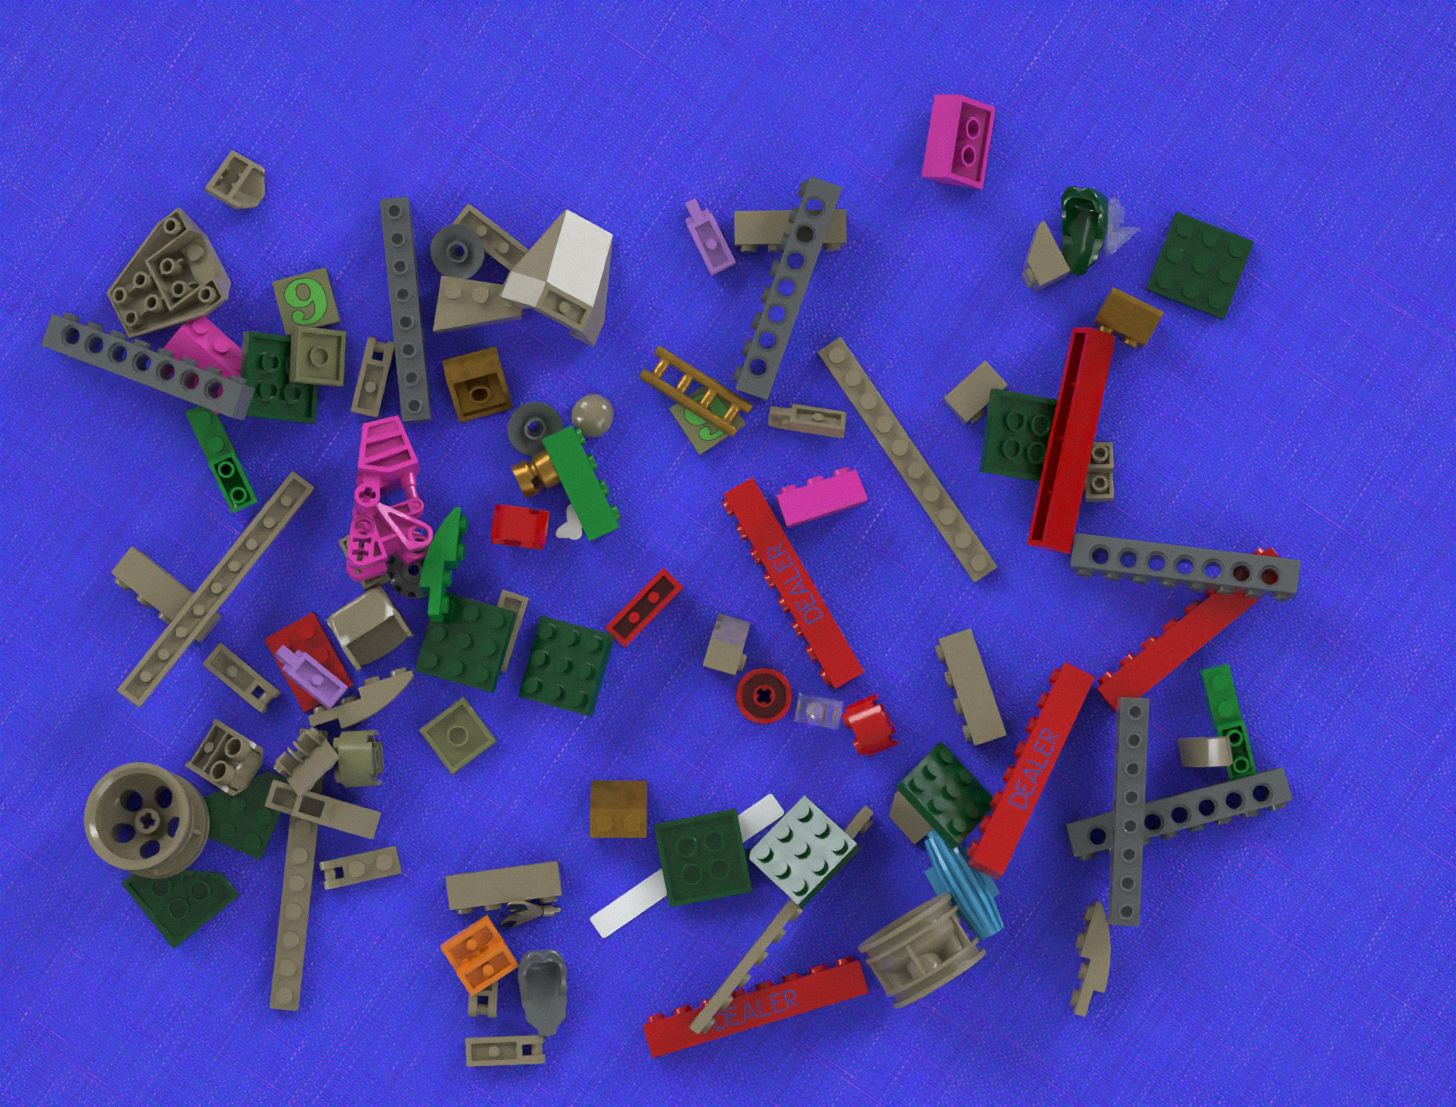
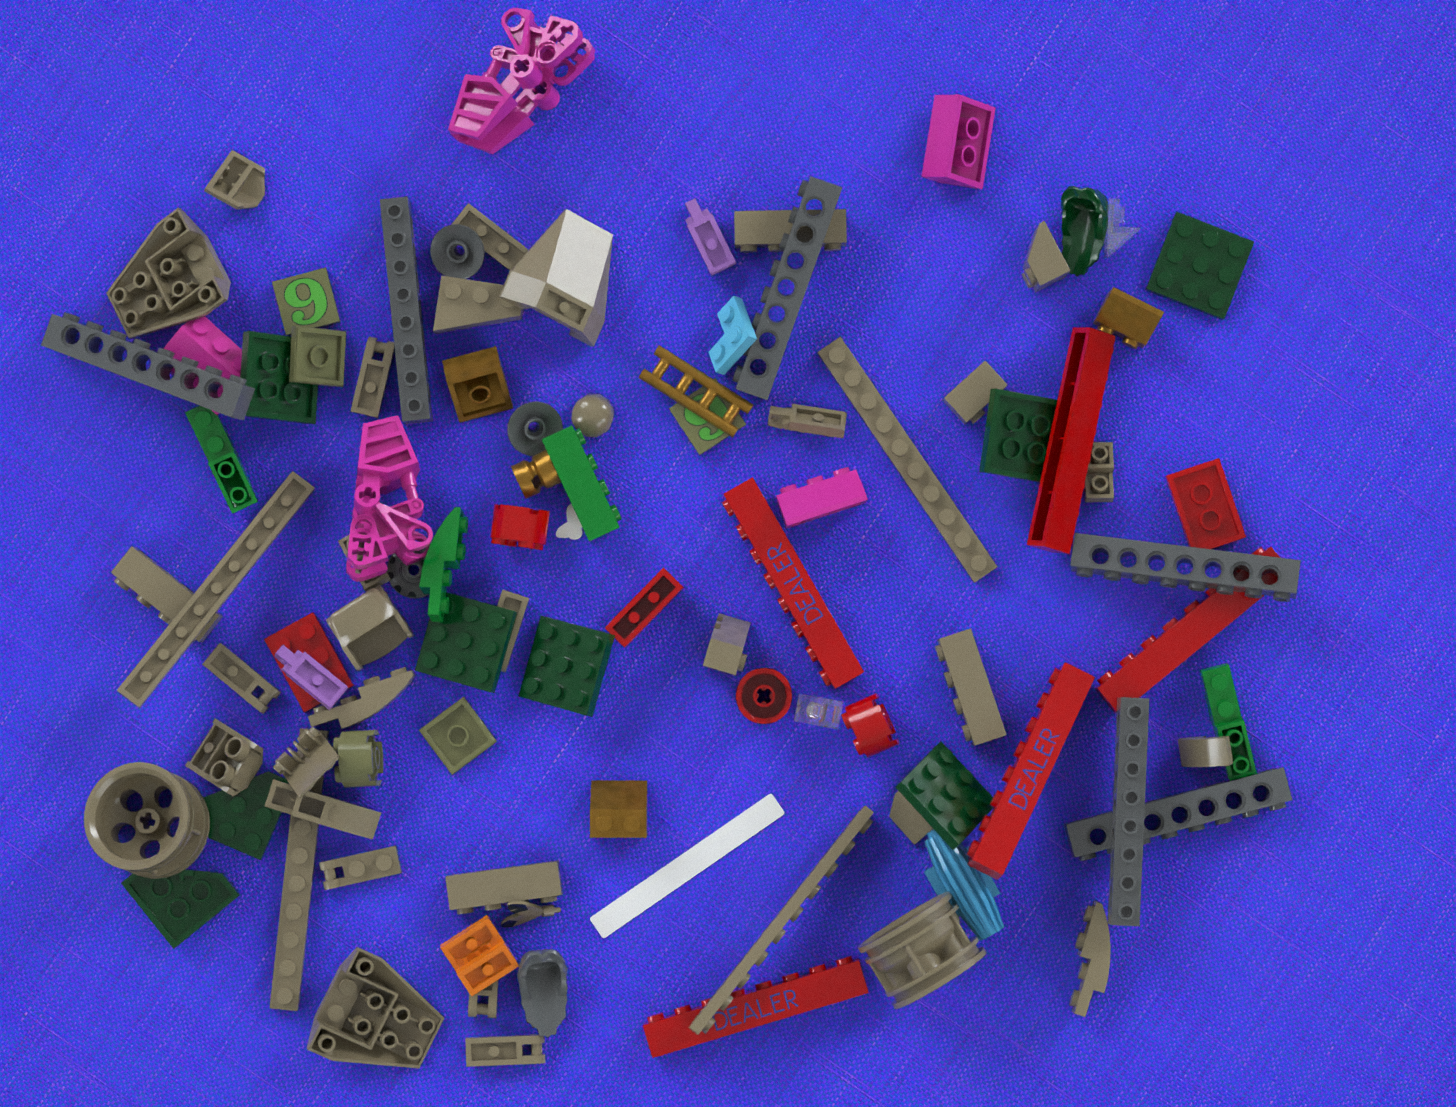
dark green plate [654,808,752,907] -> none
plate [746,795,861,909] -> none
none -> dark tan wedge [306,947,444,1069]
none -> dark pink piece [448,8,595,154]
none -> medium azure plate [708,296,757,375]
none -> red plate [1165,458,1246,549]

